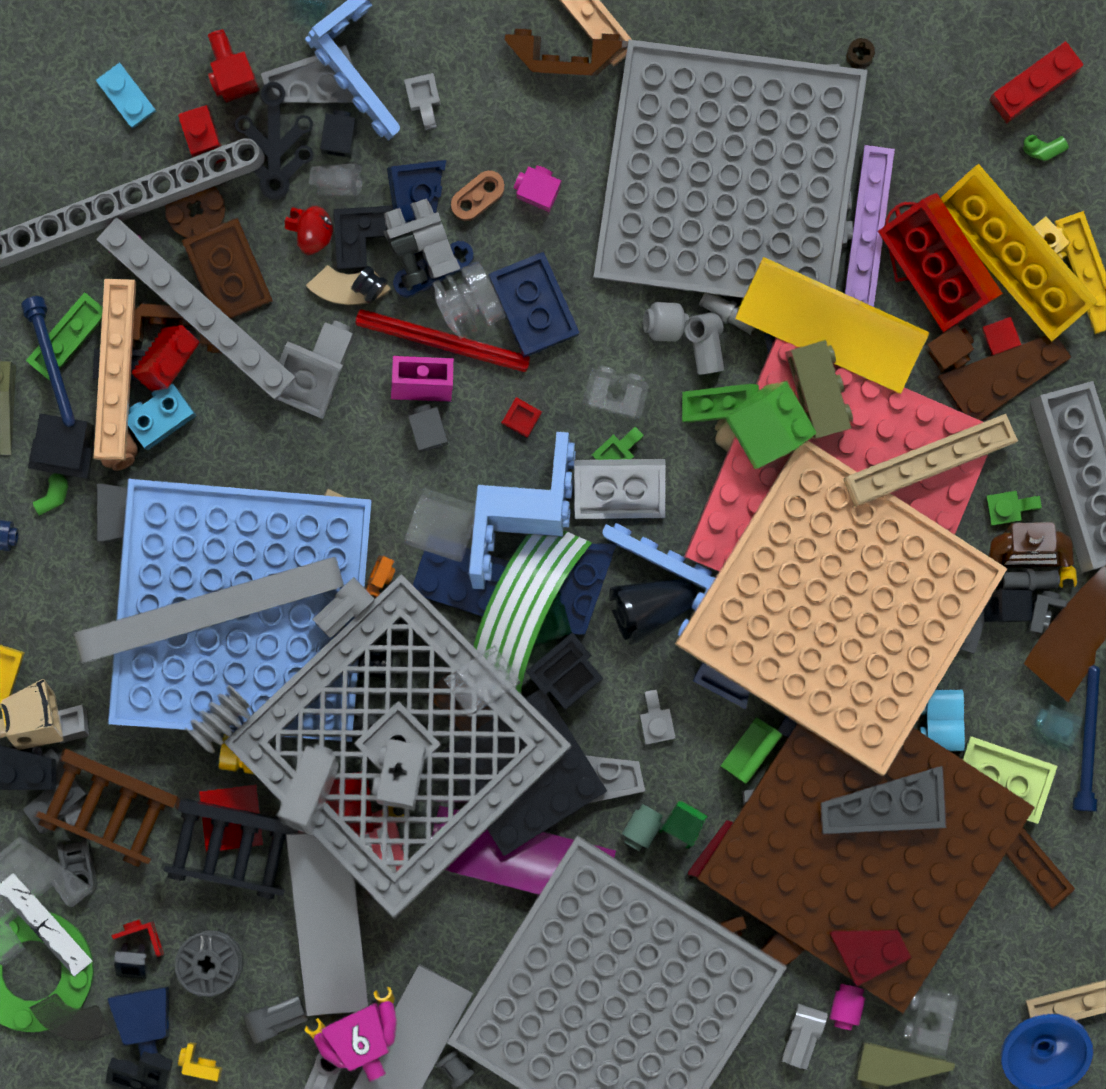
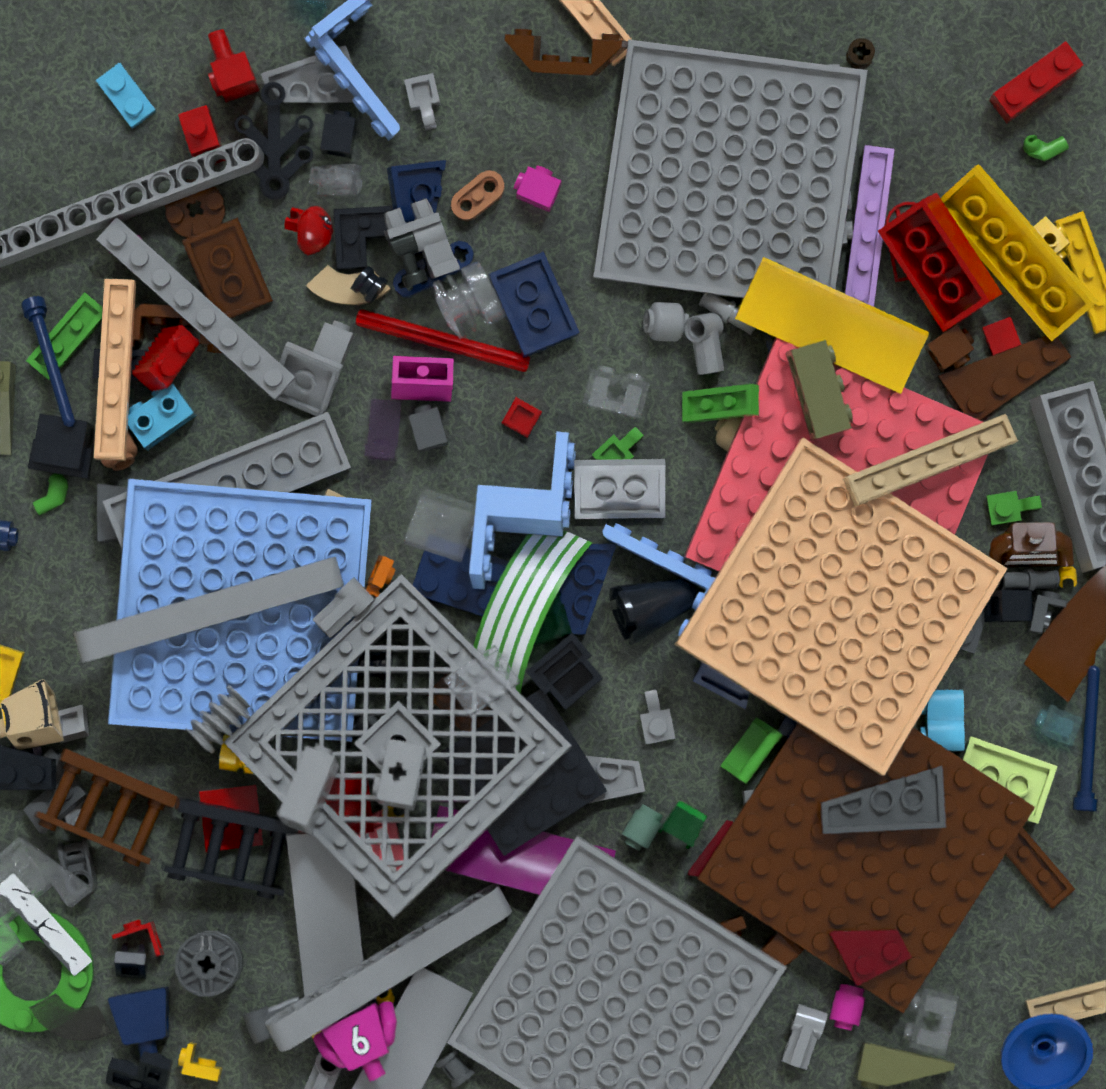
bright green slope [725,381,817,469] -> none
none -> light grey plate [102,412,351,549]
none -> light grey beam [265,883,512,1052]
none -> clear purple bracket [364,399,401,461]

